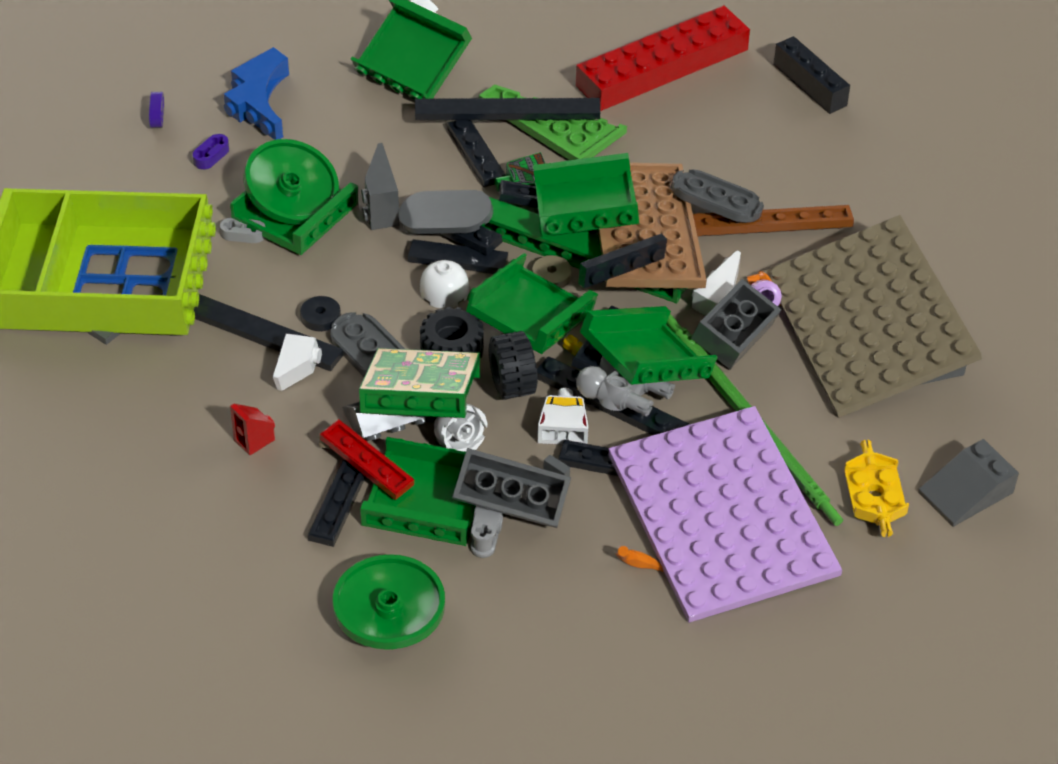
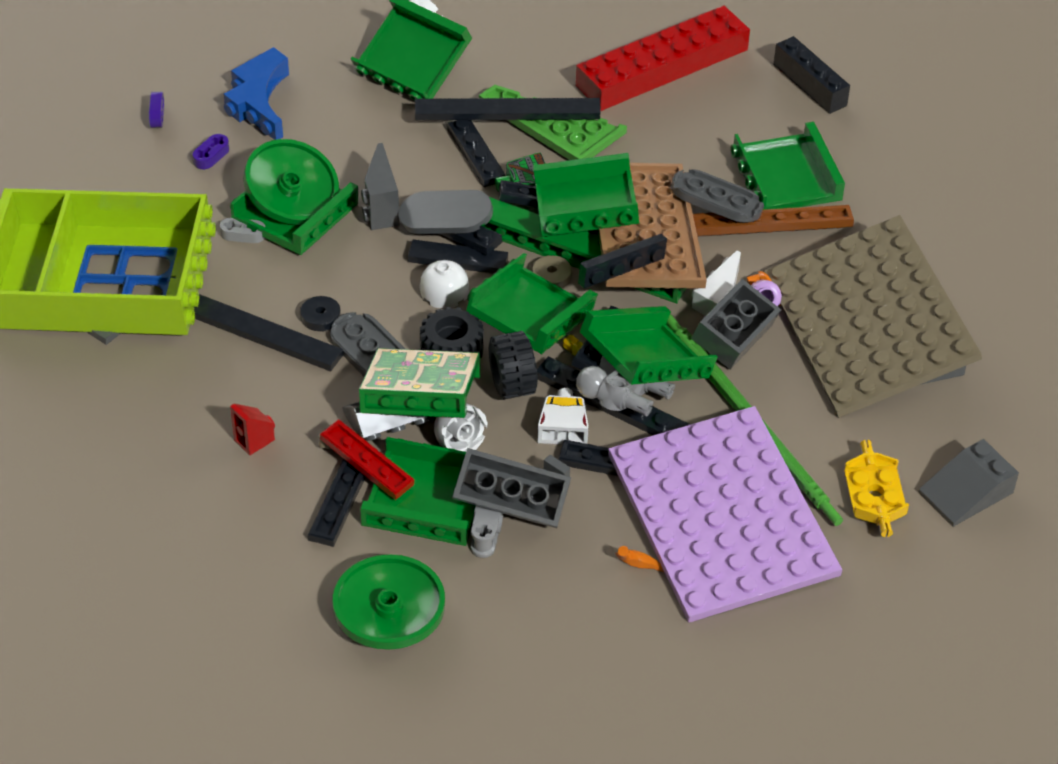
white slope [273,334,322,391] -> none
none -> green panel [730,121,845,210]

